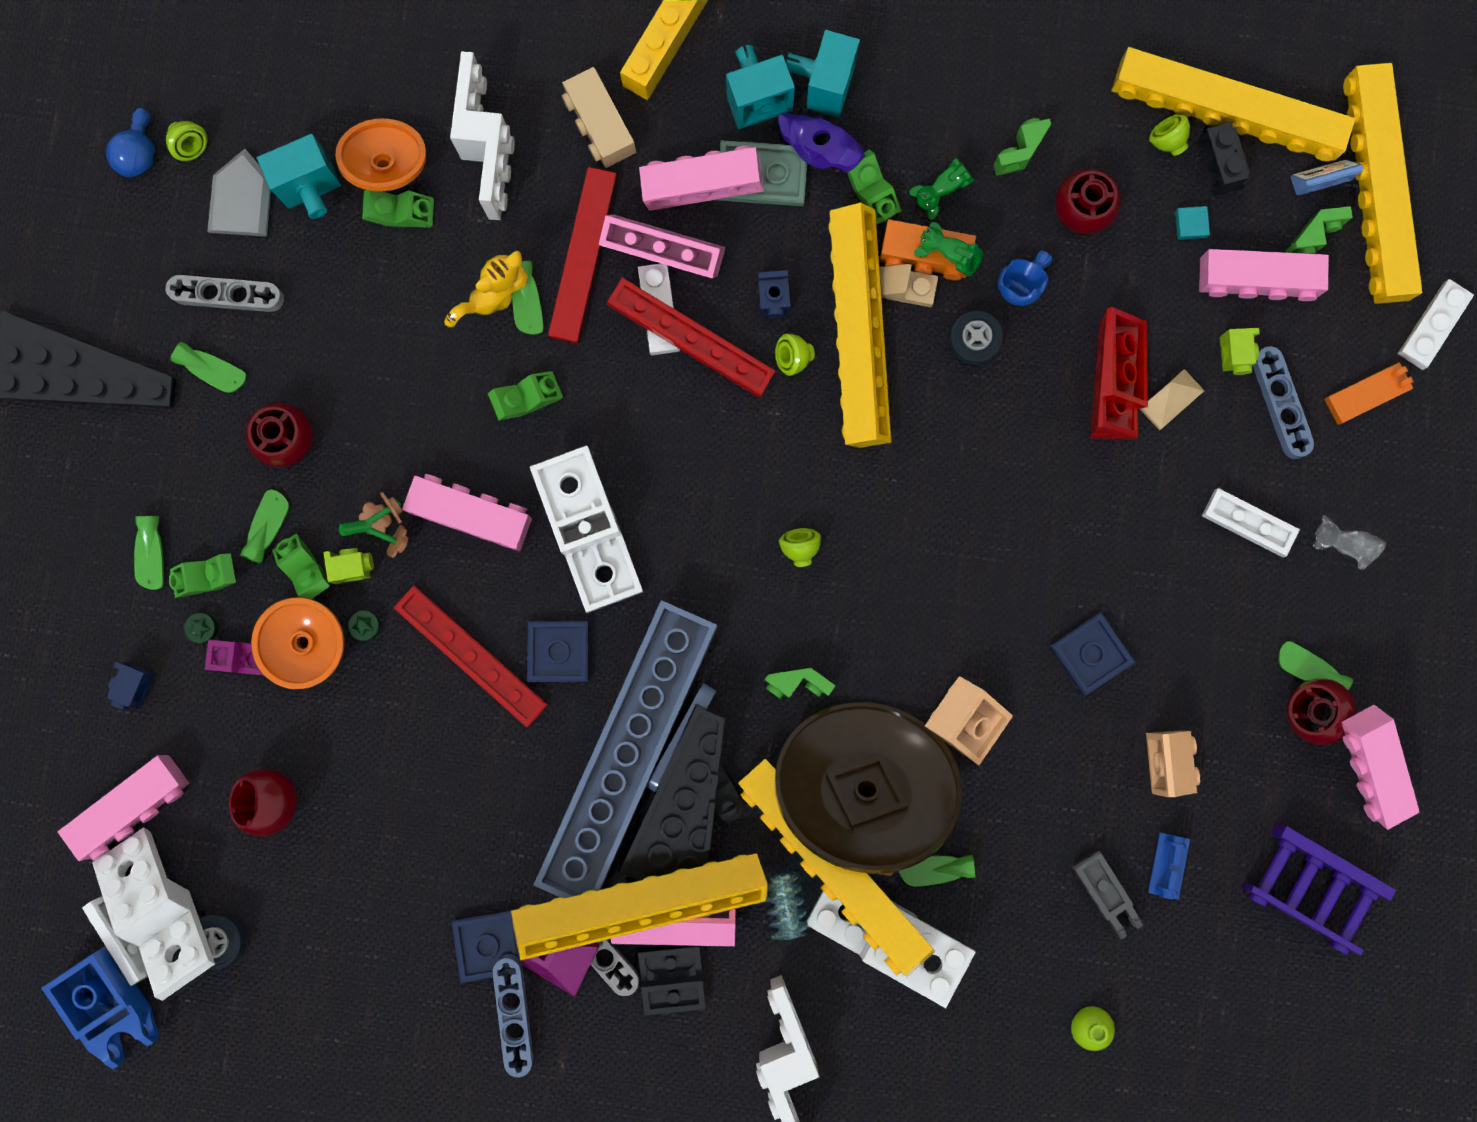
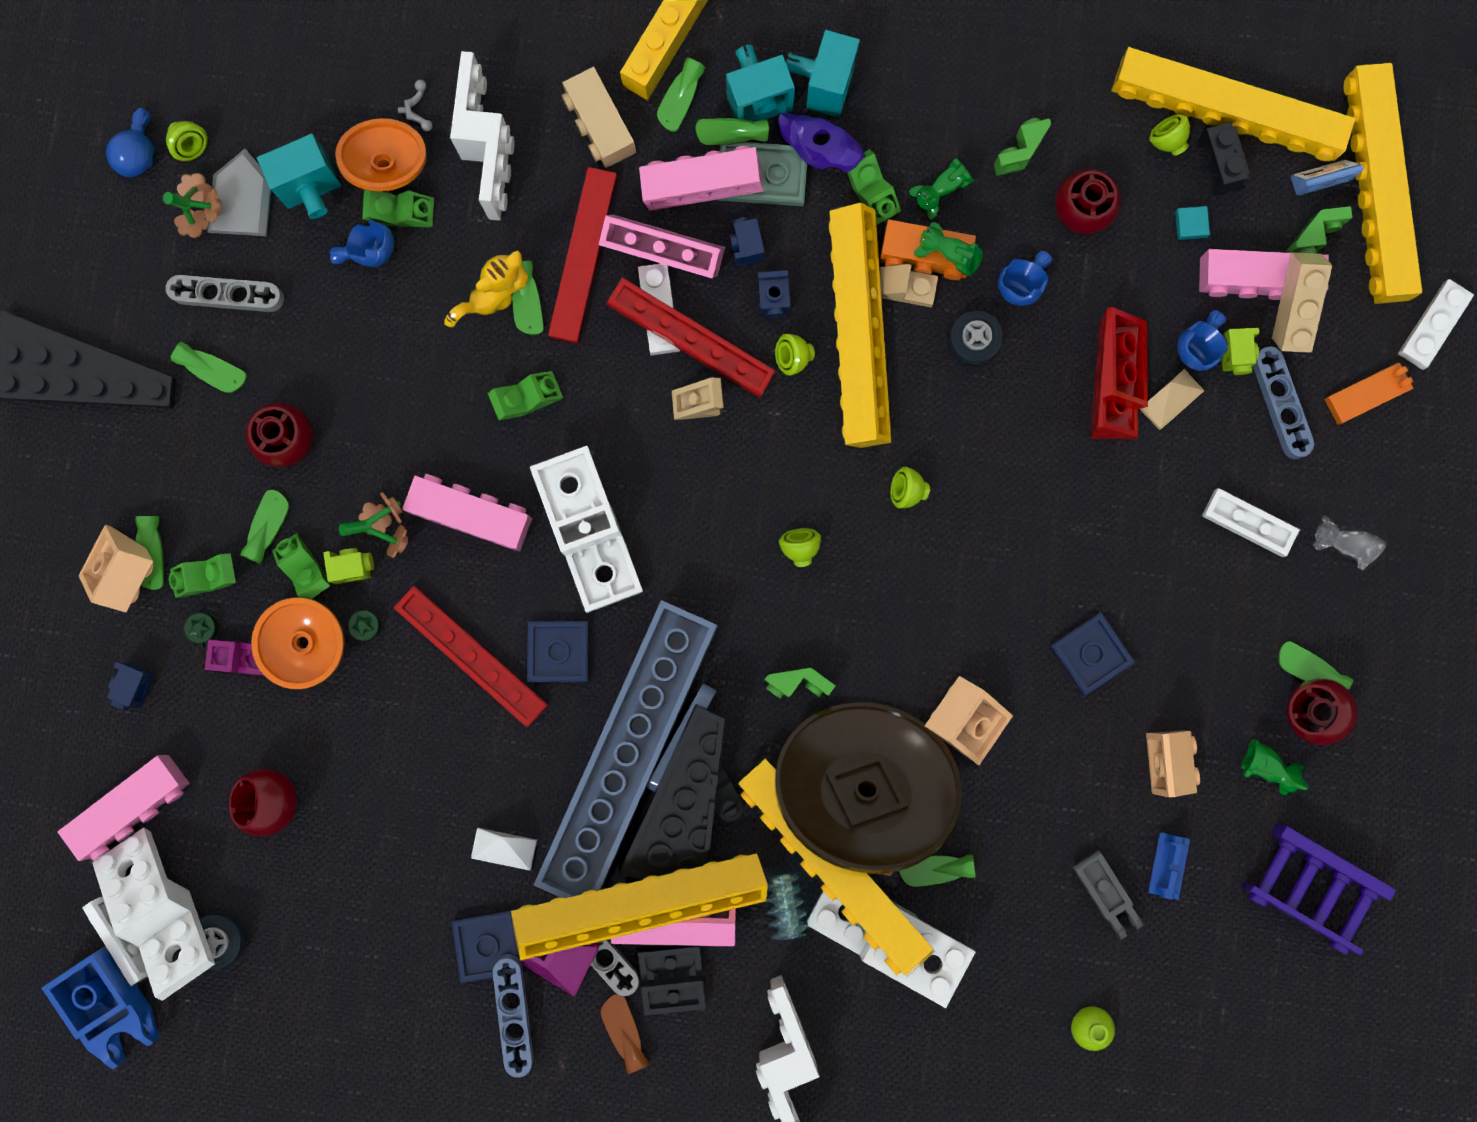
bright pink brick [1341,705,1420,830] -> none
none -> light nougat slope [79,525,153,612]
none -> nougat plant [163,173,222,238]
none -> blue hair [330,220,394,267]
none -> light grey piece [398,80,433,132]
none -> white slope [471,828,537,870]
none -> dark orange piece [601,994,649,1074]
none -> bright green piece [657,58,706,132]
none -> tan slope [672,377,723,420]
none -> bright green piece [696,118,769,145]
none -> dark blue brick [729,217,765,267]
none -> lime brick [890,467,930,508]
none -> blue hair [1177,310,1227,371]
none -> green animal [1241,739,1309,795]
none -> tan brick [1272,252,1332,352]

